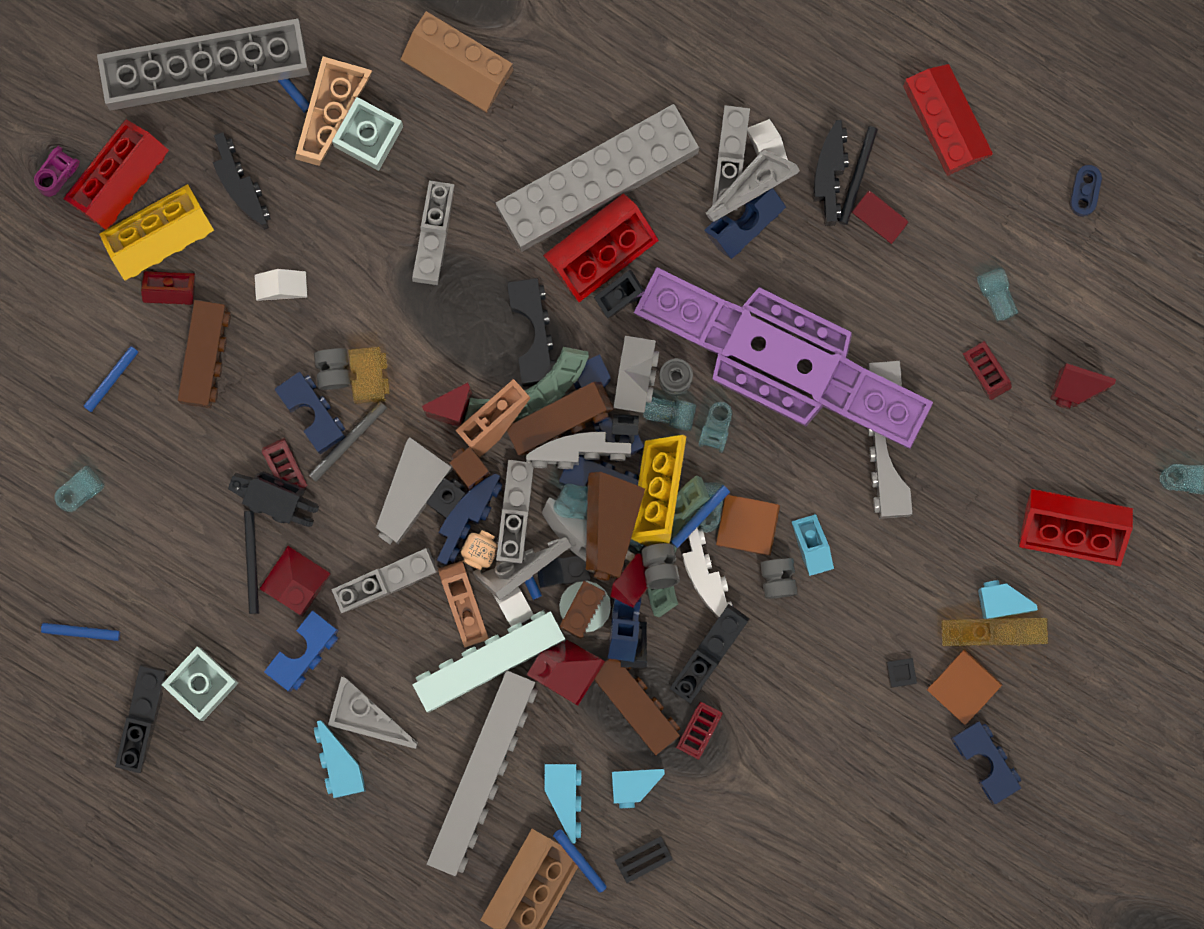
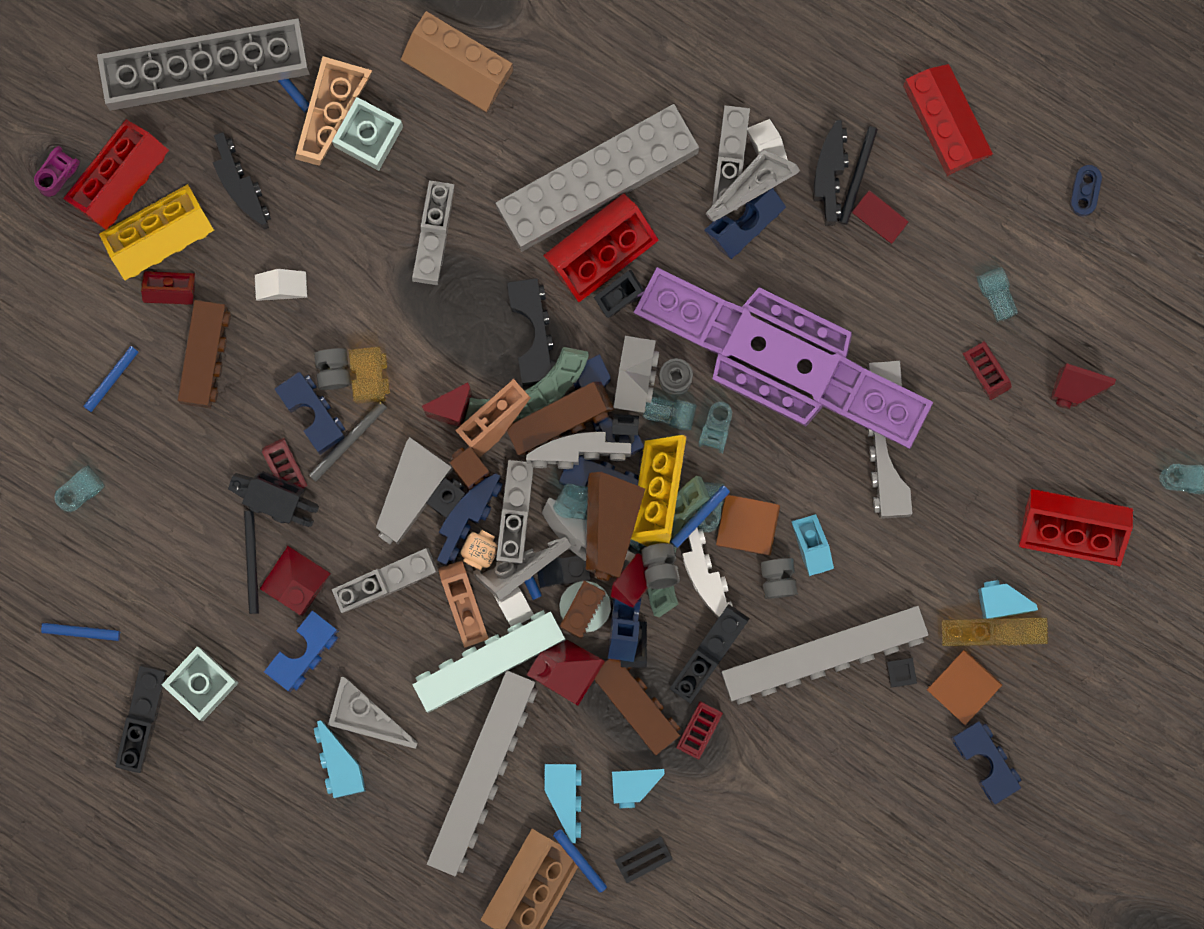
none -> light grey brick [721,606,928,705]

